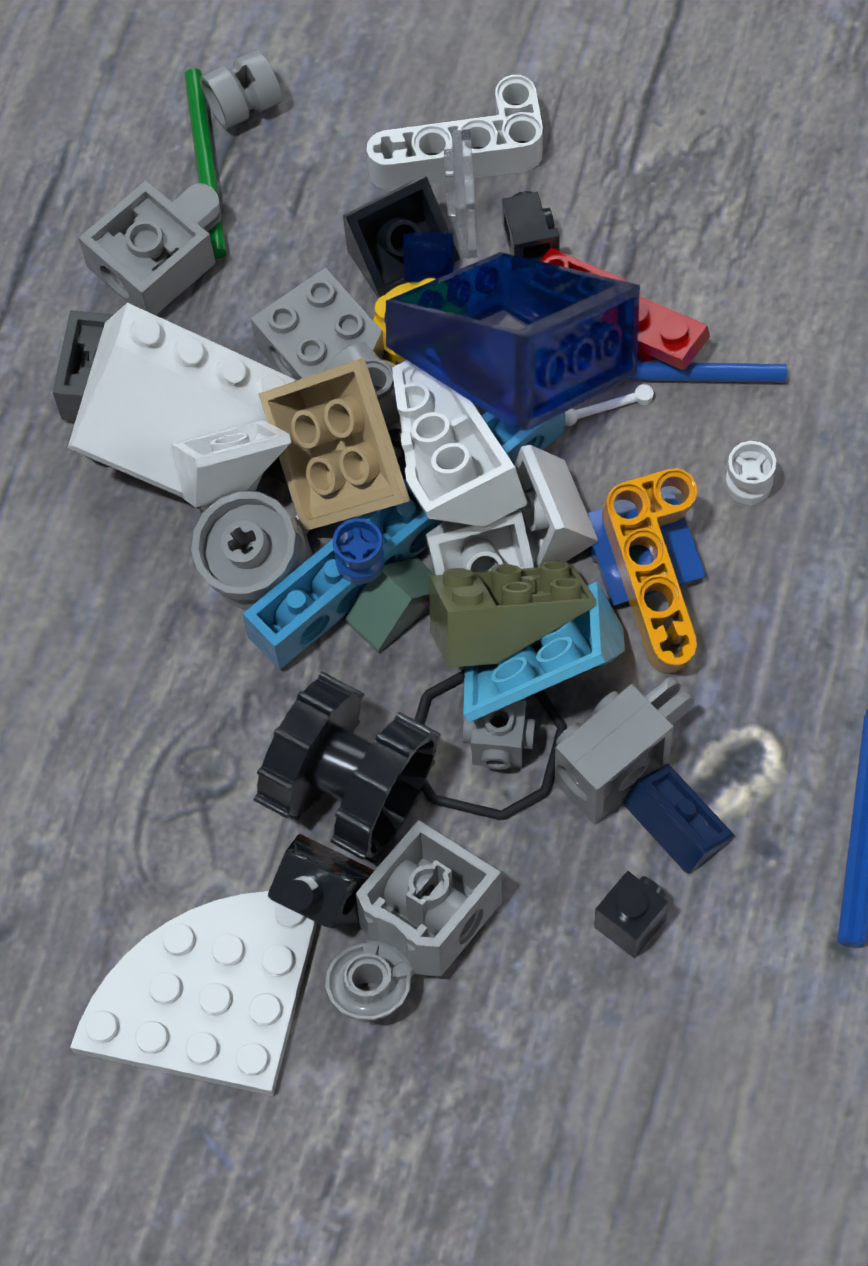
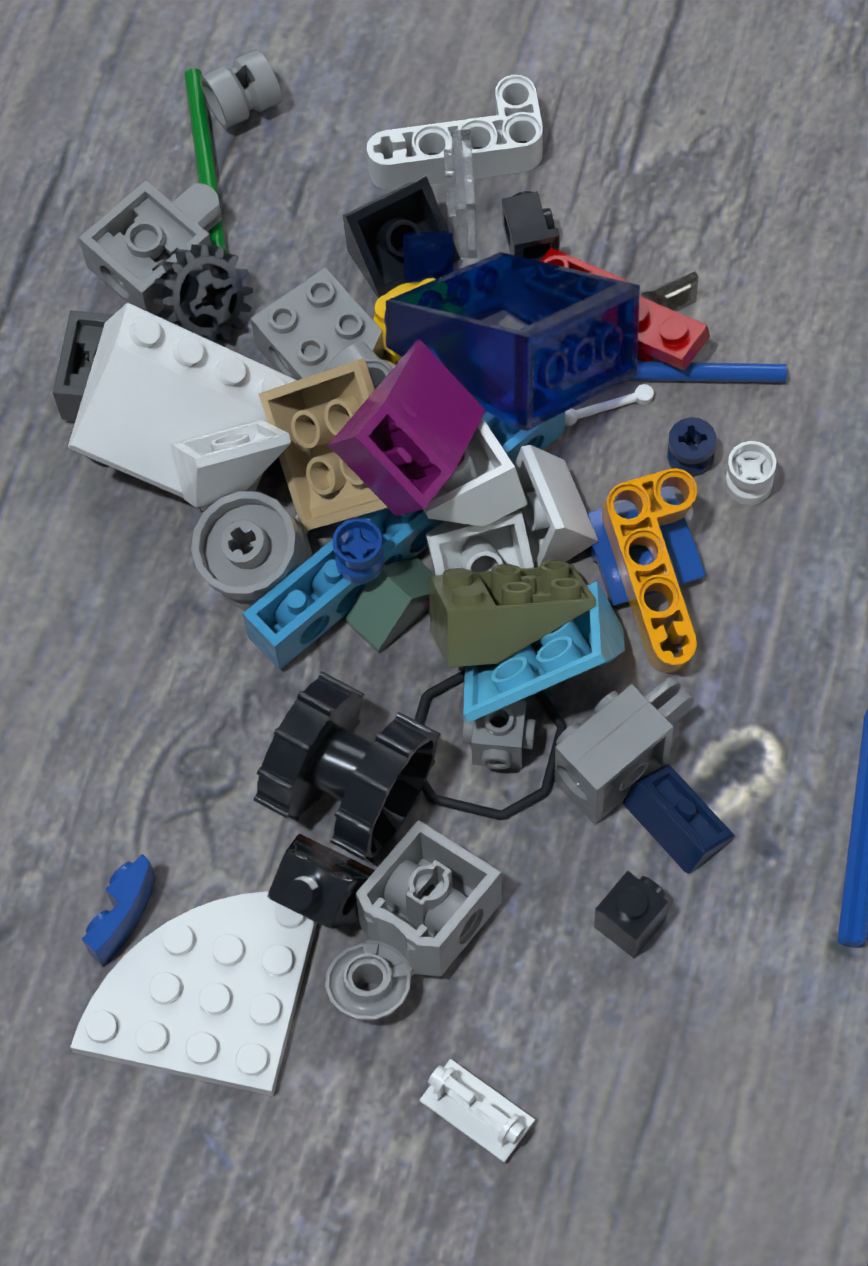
none -> blue slope [82,854,156,967]
none -> black gear [153,244,253,343]
none -> magenta slope [328,340,486,516]
none -> white hinge [419,1059,535,1163]
none -> clear smoke slope [641,271,699,311]
none -> dark blue wheel [667,417,716,477]

